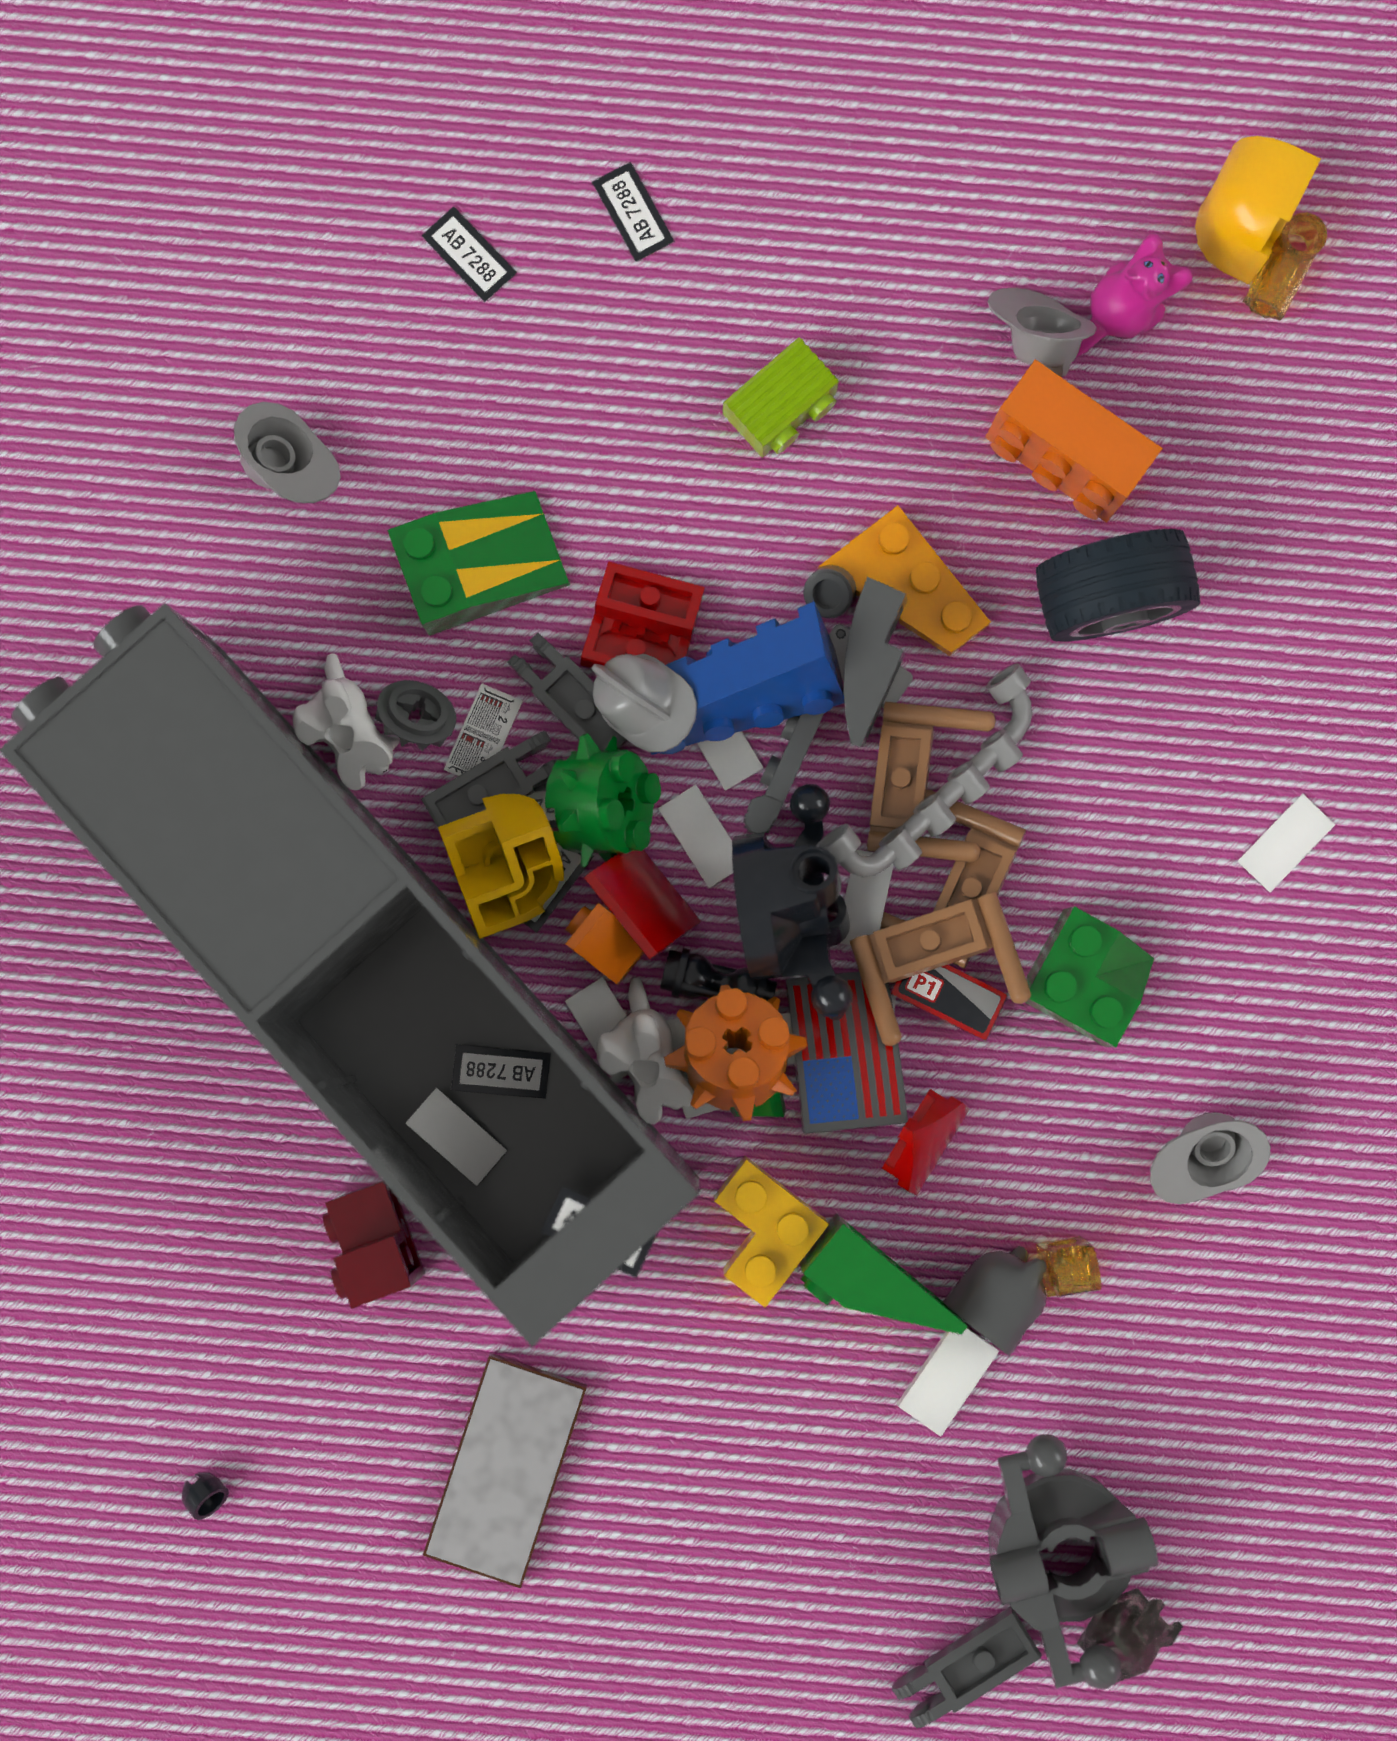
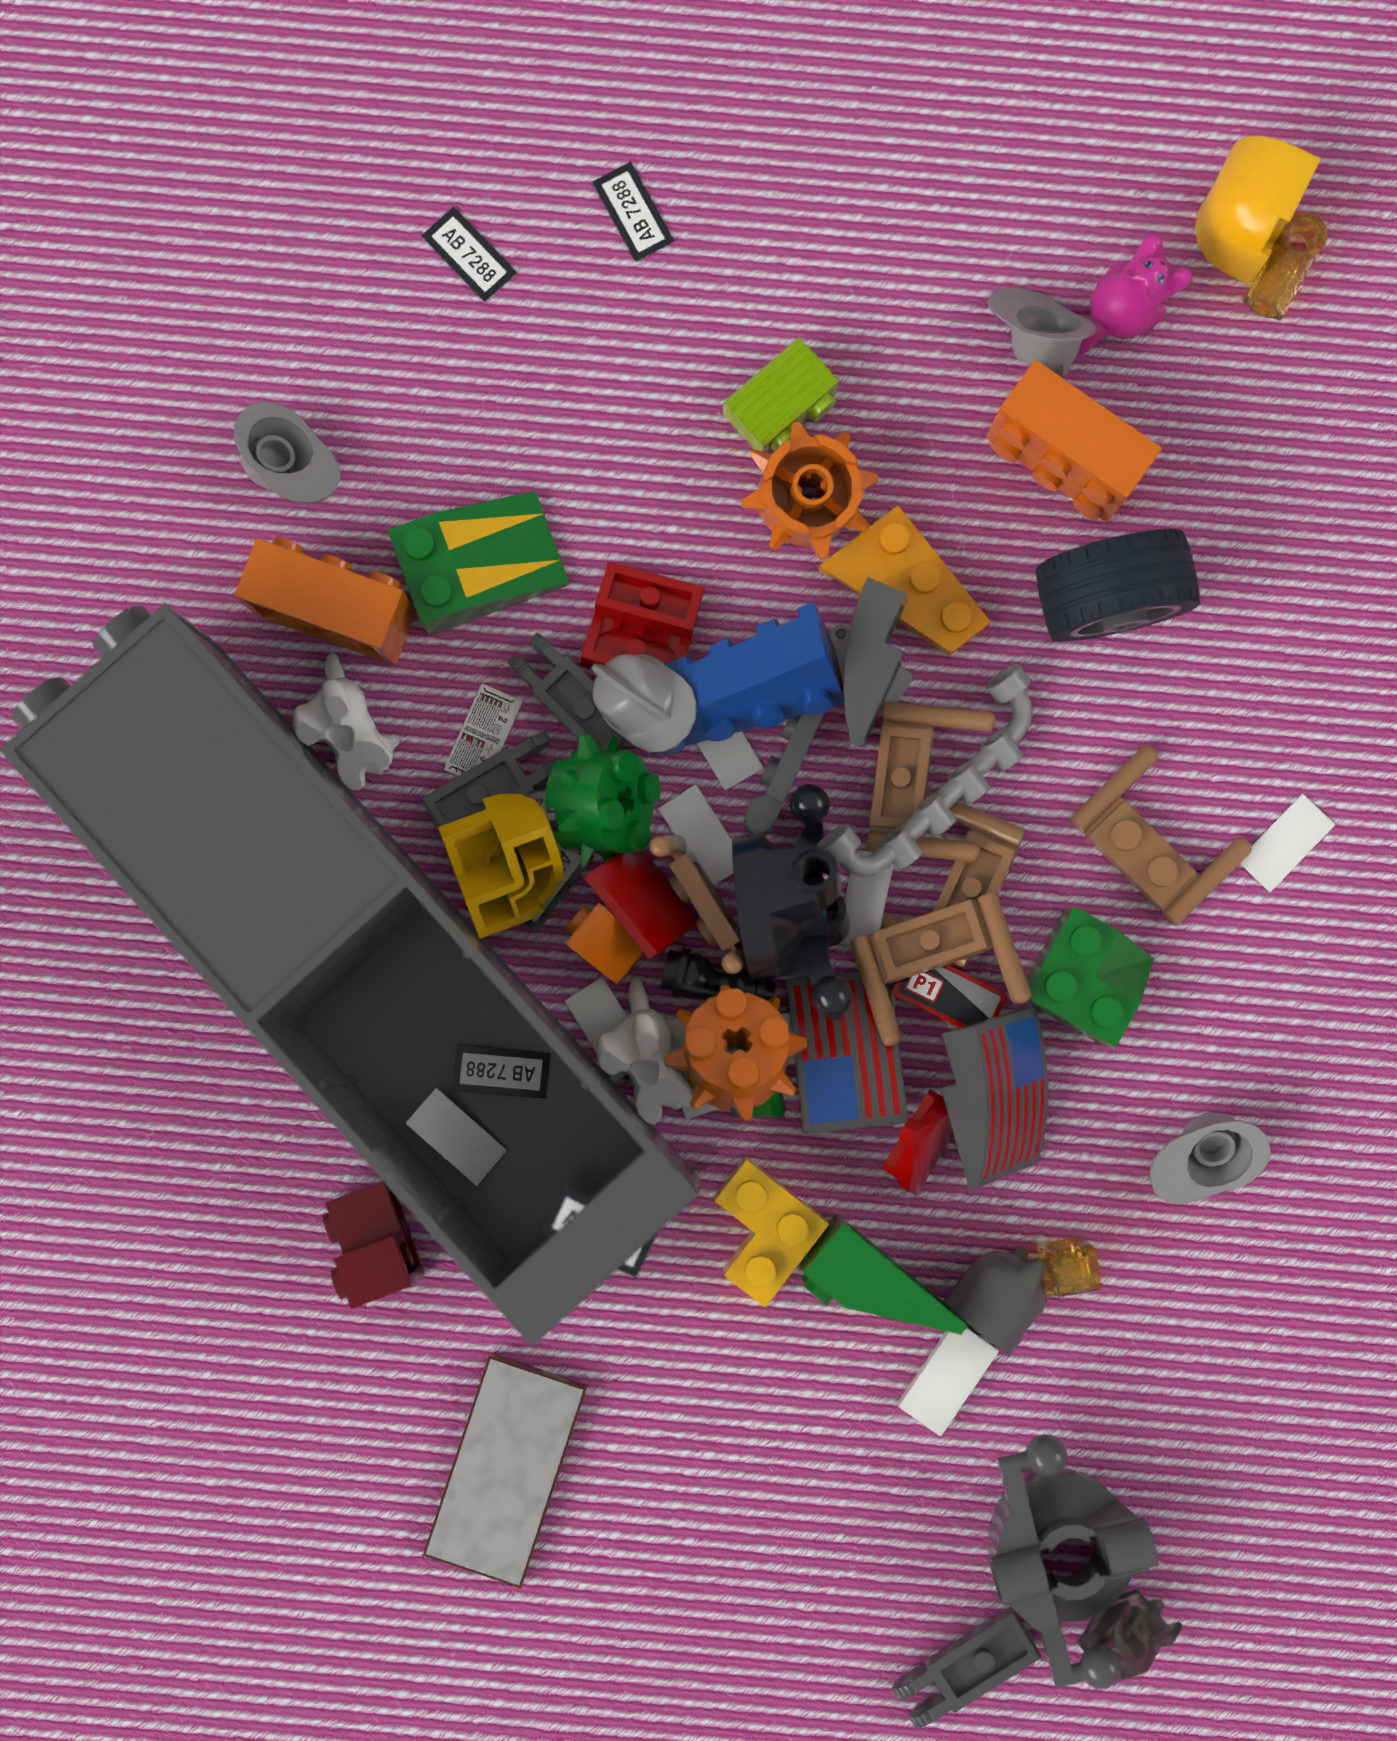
black hinge [182,1472,229,1520] -> none
dark grey gear [375,680,456,751] -> none
dark grey tile [803,565,856,618] -> none
none -> orange brick [234,536,417,666]
none -> medium nougat plate [650,835,747,974]
none -> orange brick [741,422,879,560]
none -> dark grey slope [941,1006,1048,1190]
none -> medium nougat plate [1069,745,1252,926]

